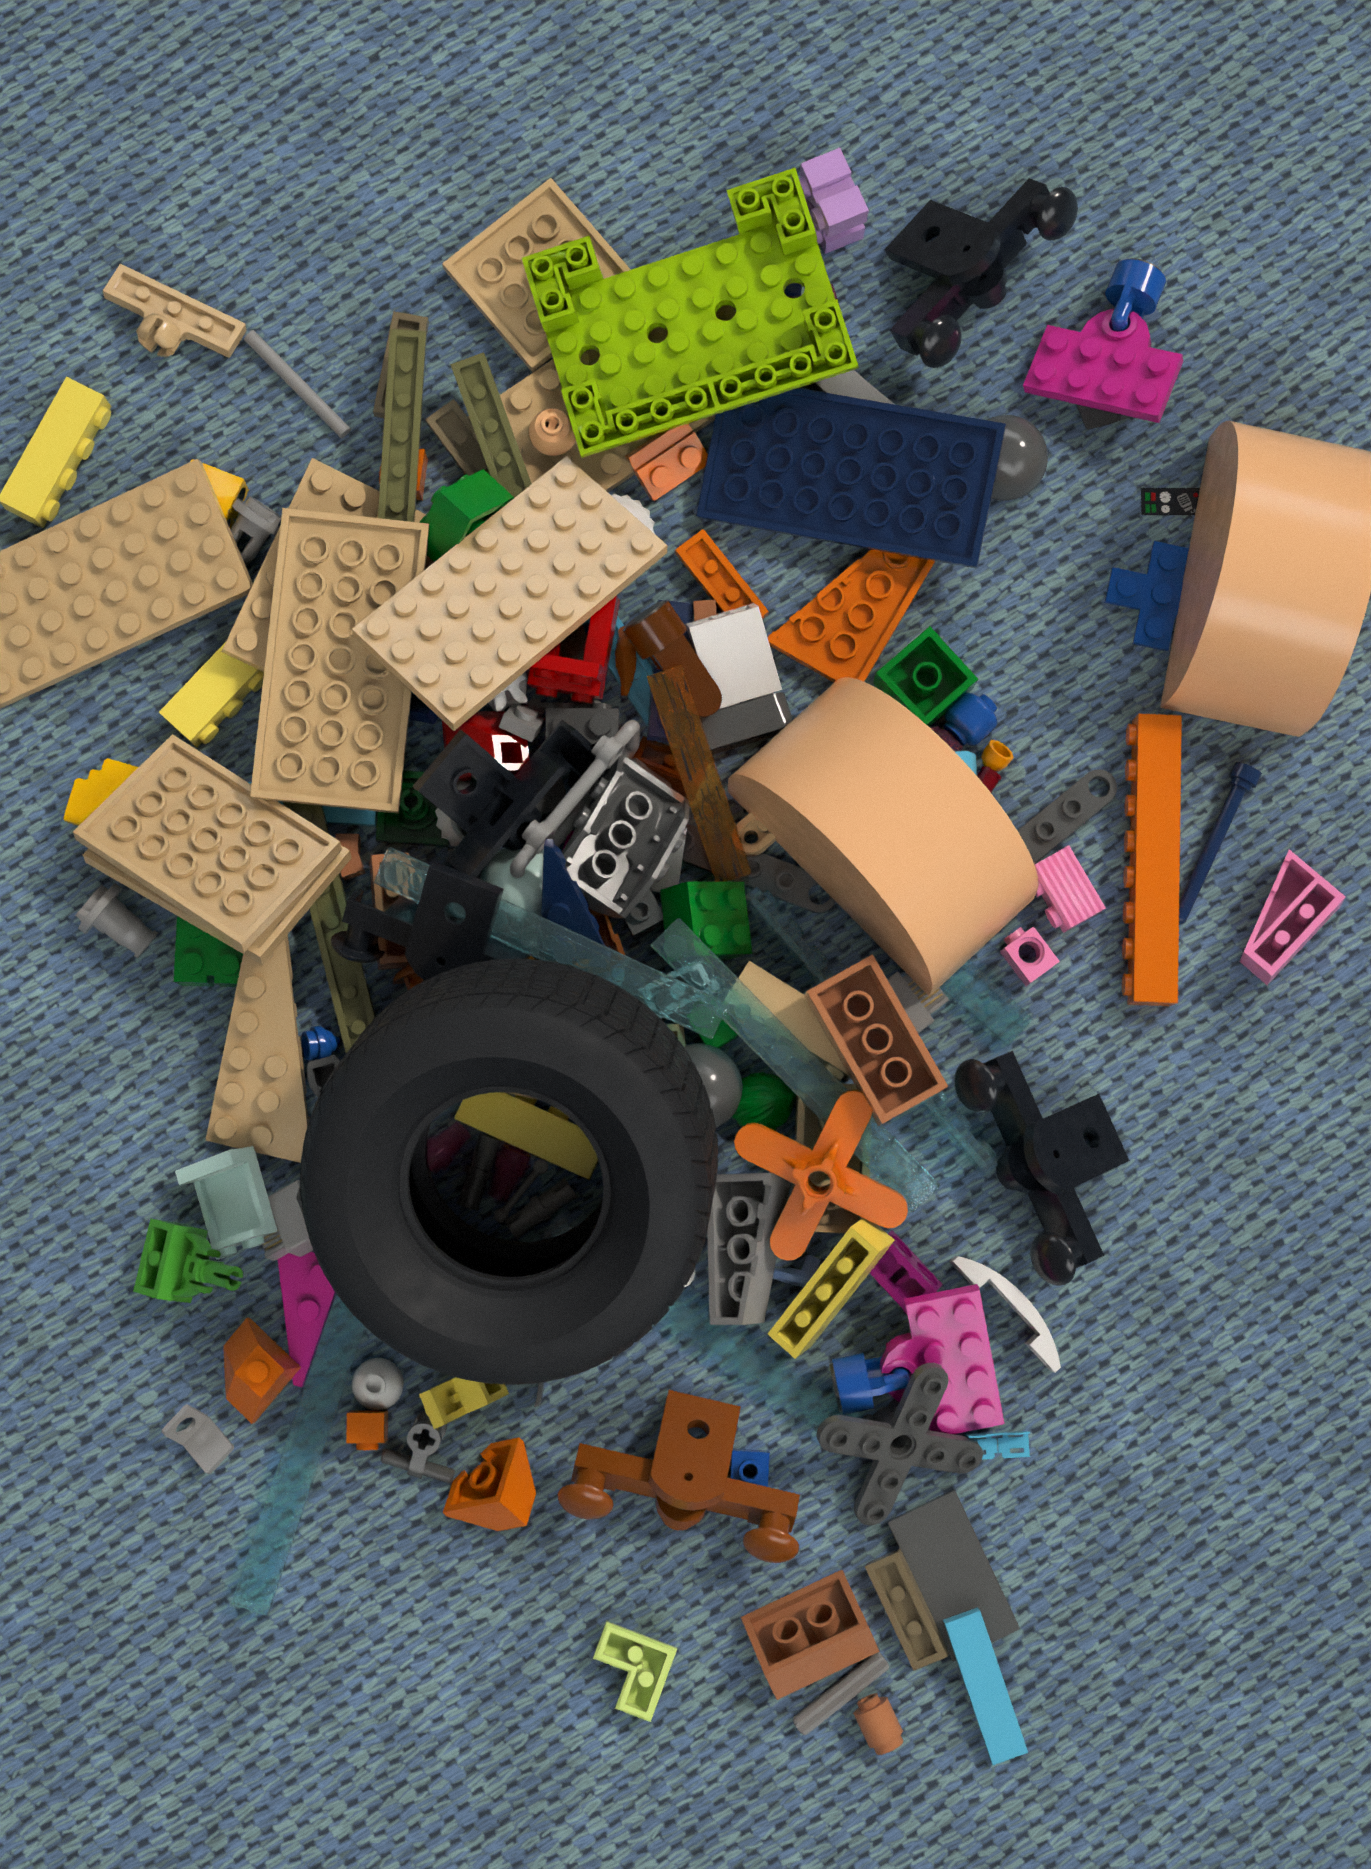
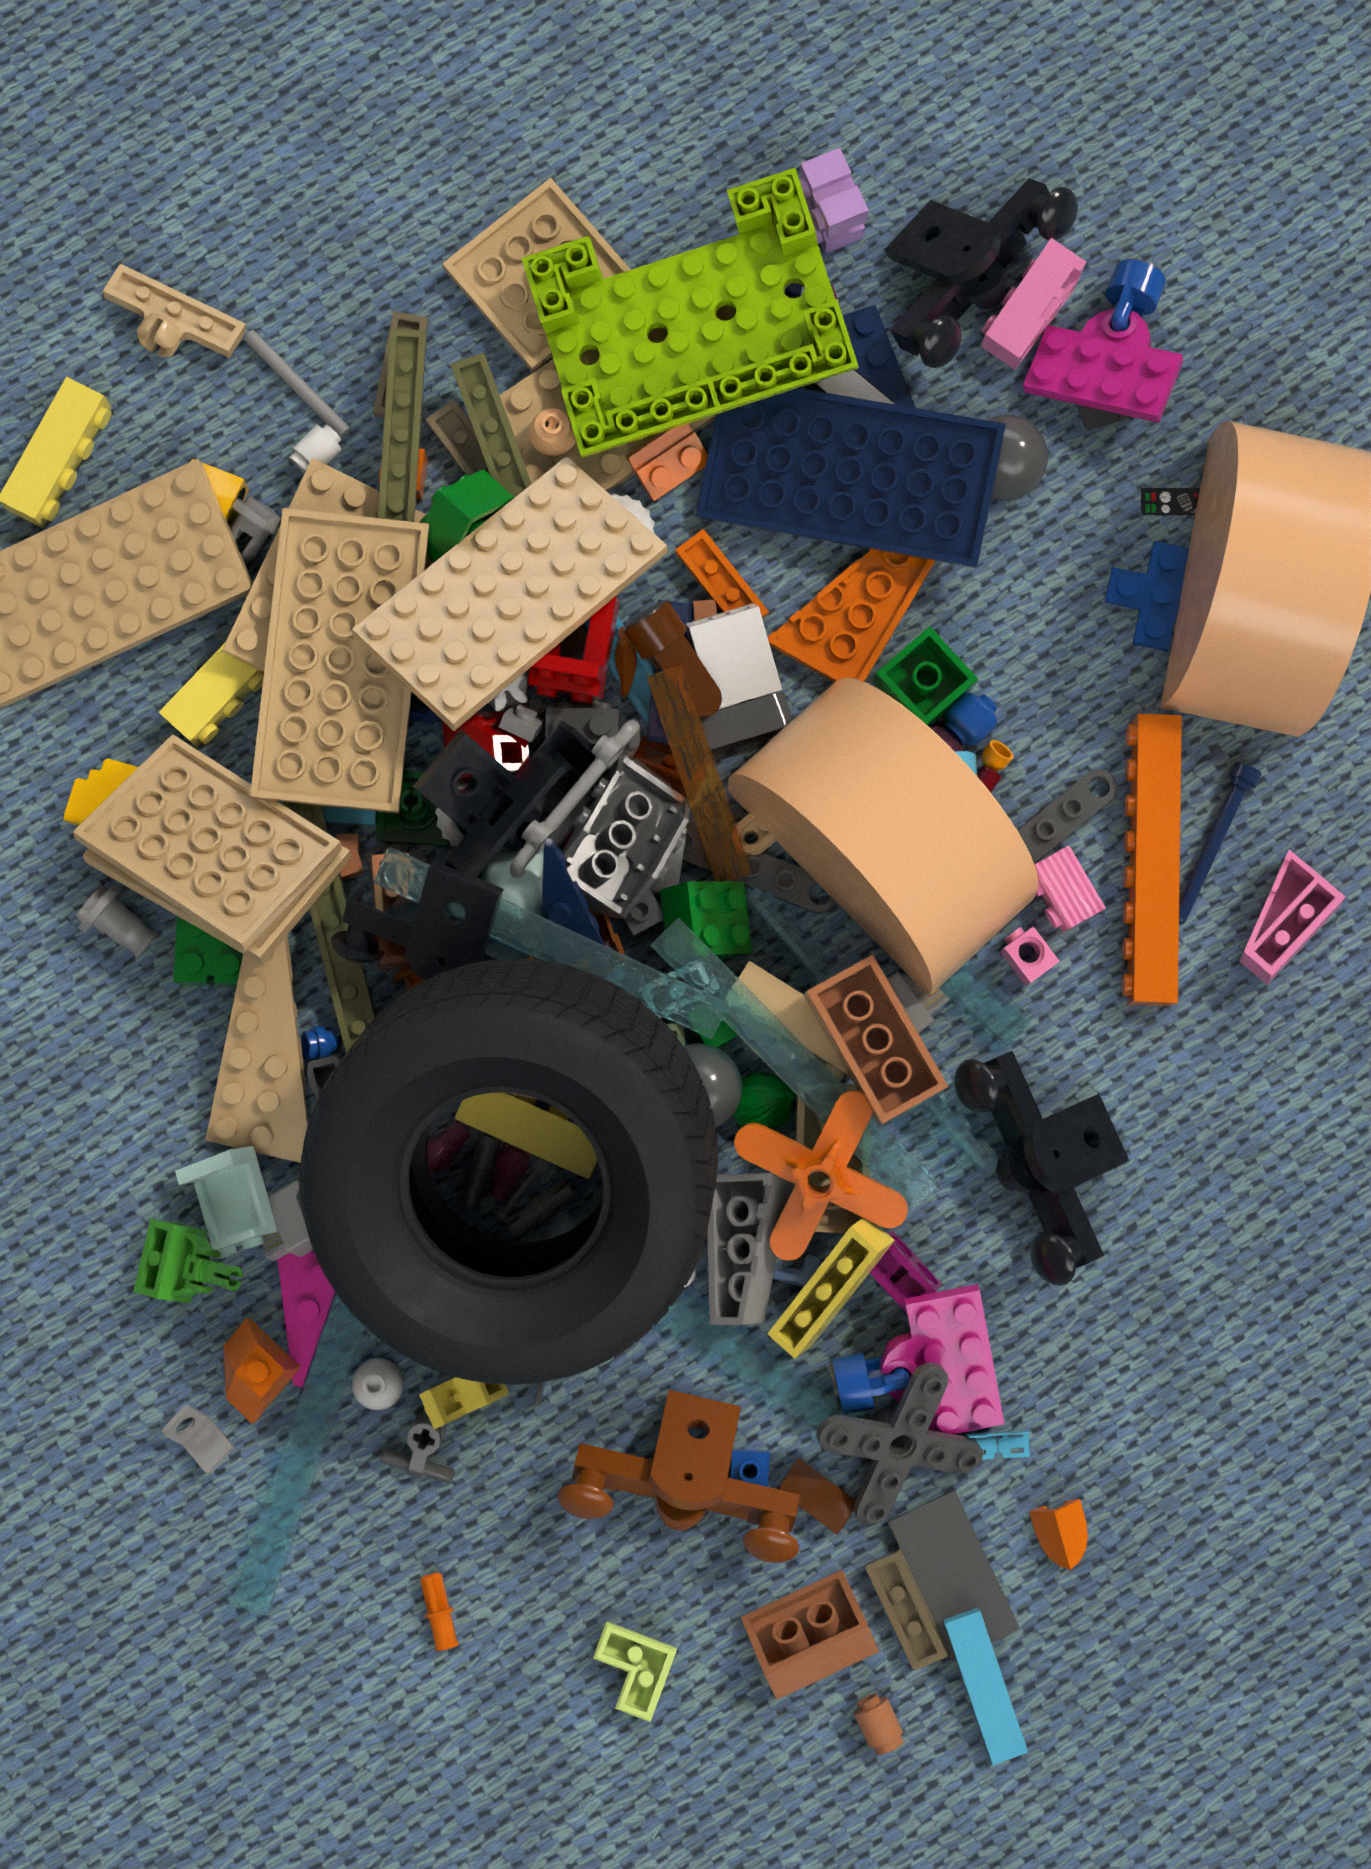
orange plate [346,1410,388,1450] -> none
orange slope [443,1437,536,1531] -> none
light grey axle [793,1652,889,1735] -> none
white slope [949,1256,1061,1373] -> none
none -> white brick [289,424,342,474]
none -> orange axle [420,1572,459,1651]
none -> reddish brown slope [776,1457,856,1535]
none -> dark blue wing [843,305,916,408]
none -> bright pink wedge [981,238,1086,370]
none -> orange brick [1029,1499,1088,1570]

